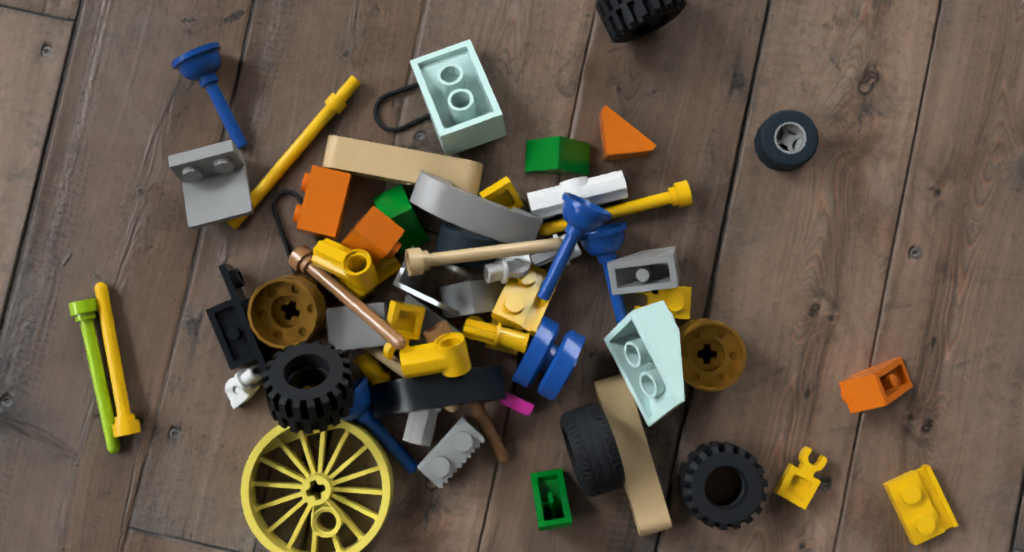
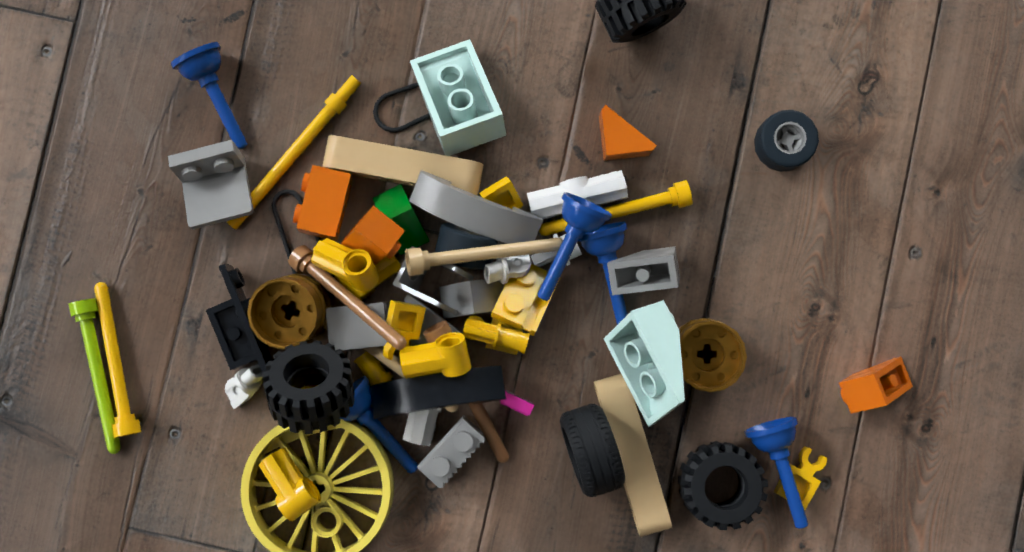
blue wheel [511,316,586,401] -> none
green slope [525,136,590,176] -> none
green slope [530,468,573,531] -> none
yellow plate [633,286,692,320] -> none
yellow plate [883,464,959,546] -> none
none -> yellow piece [259,448,321,521]
none -> blue piece [744,417,808,529]

